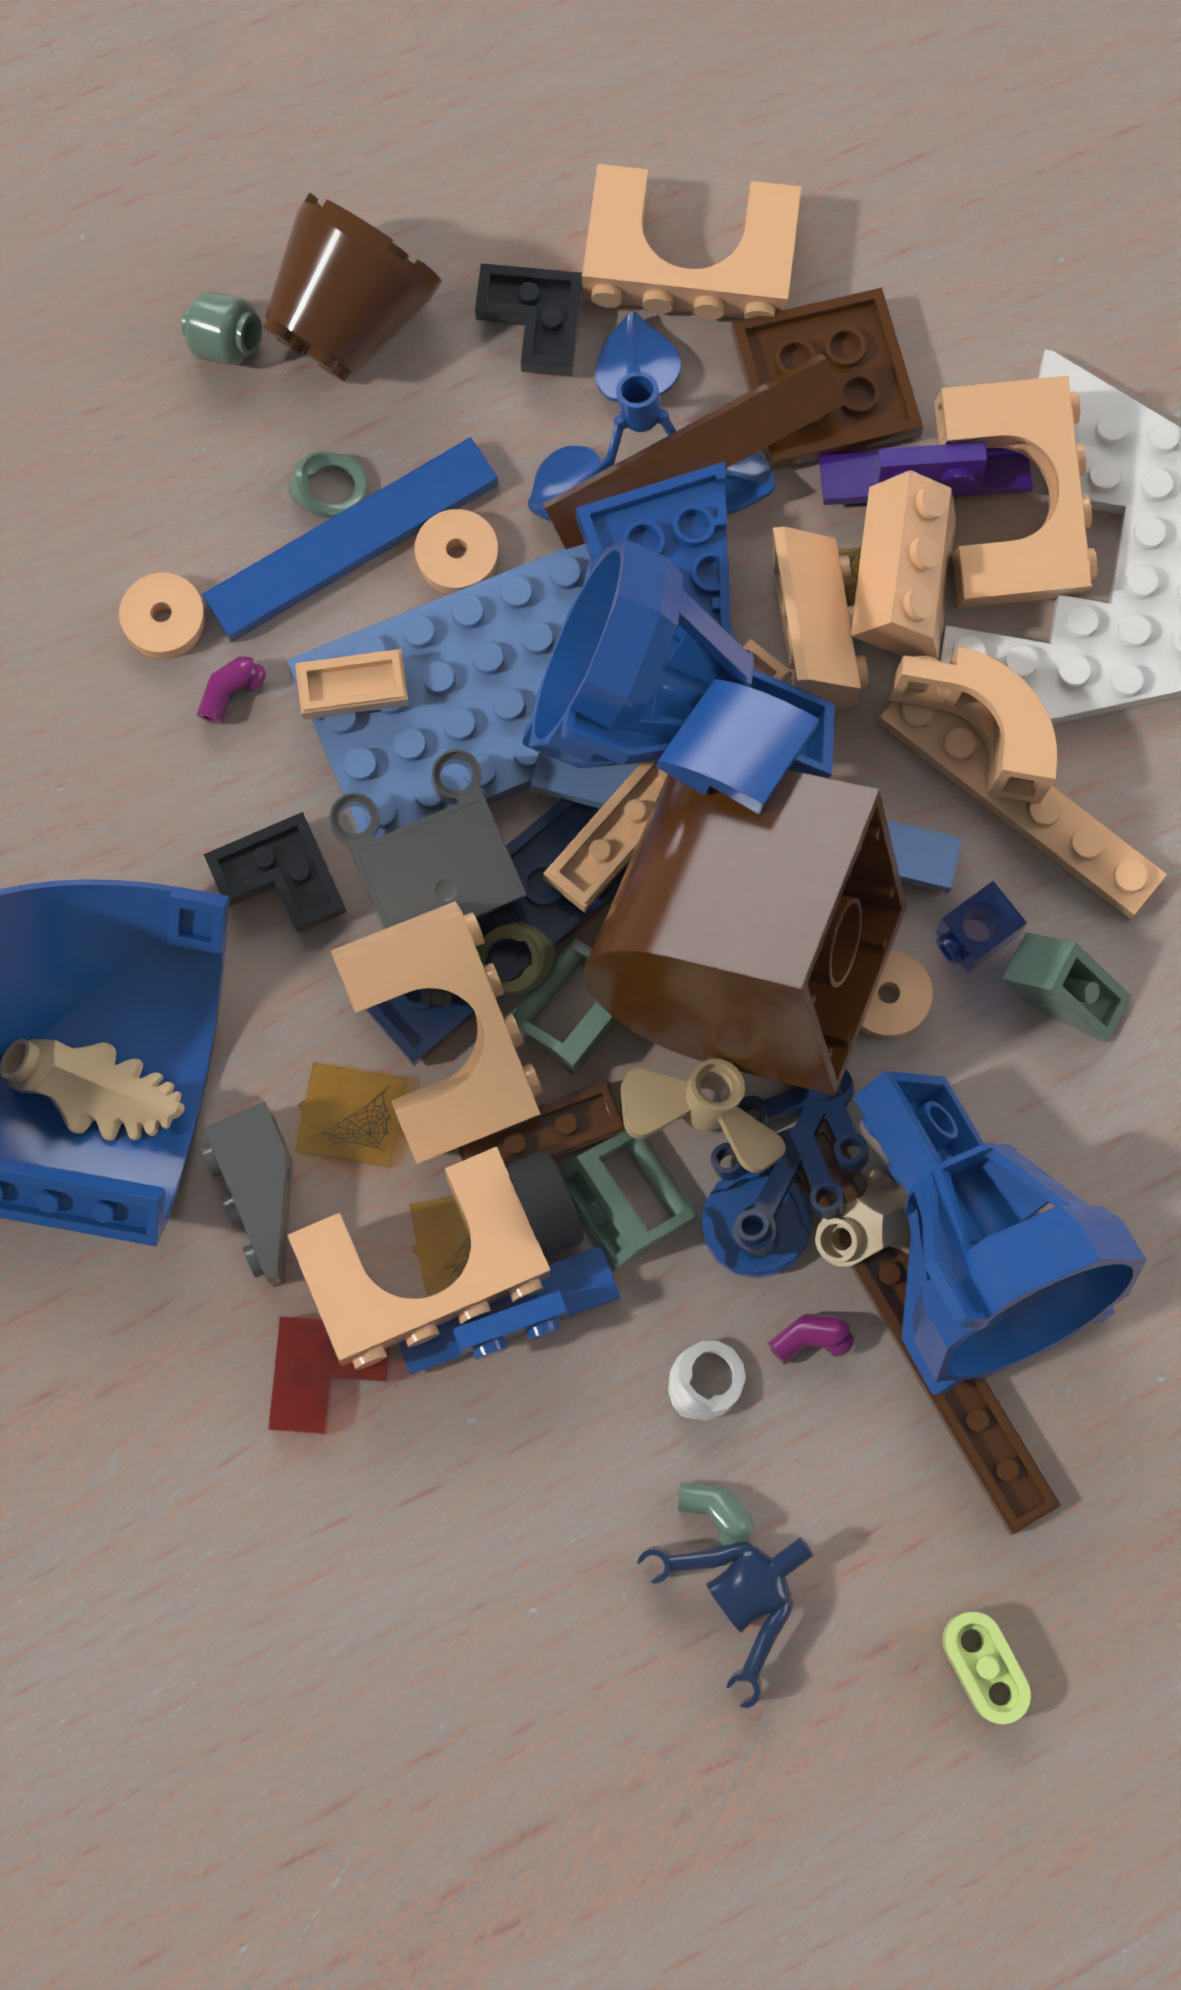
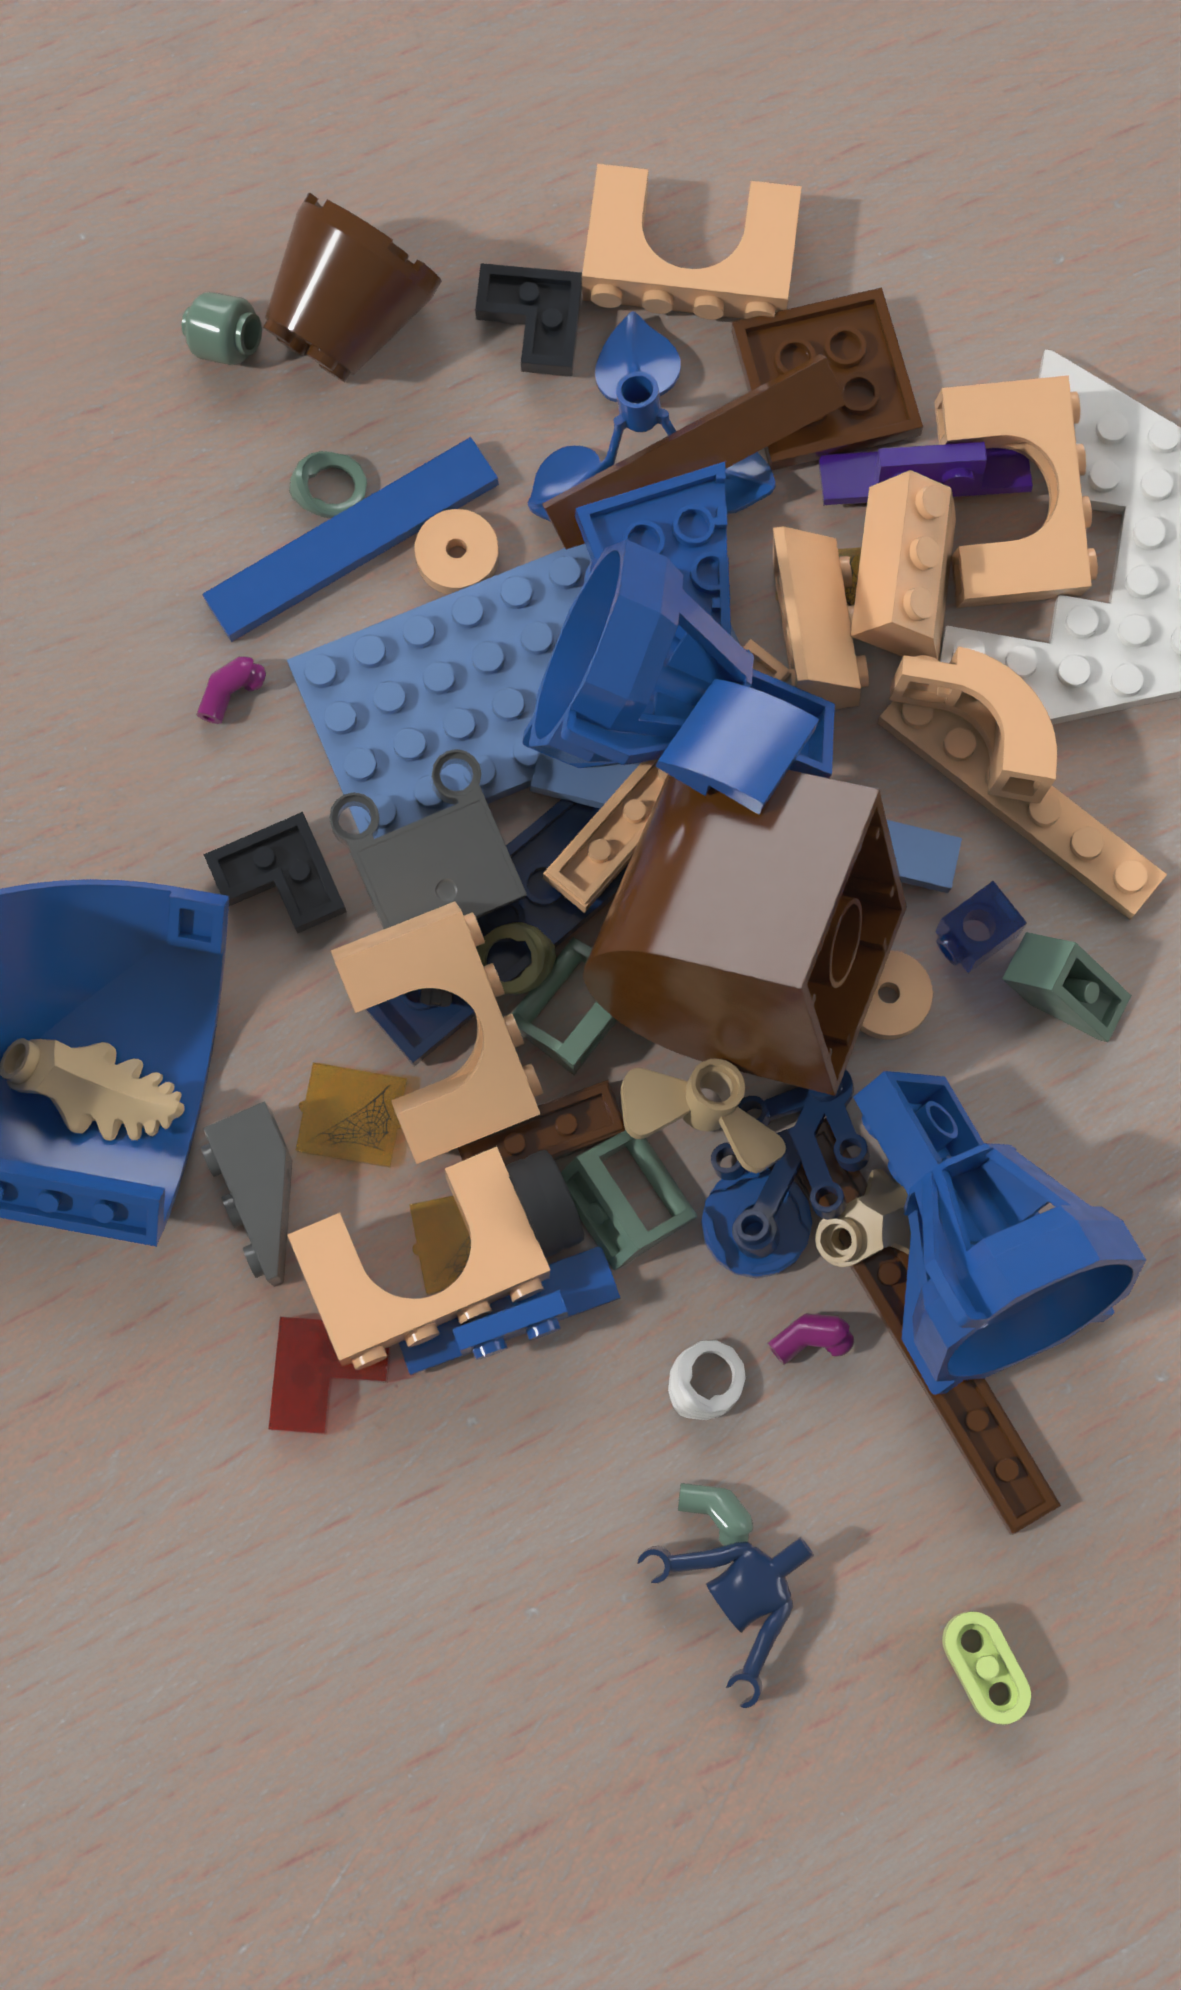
light nougat piece [119,572,206,659] -> none
light nougat tile [295,649,409,720] -> none

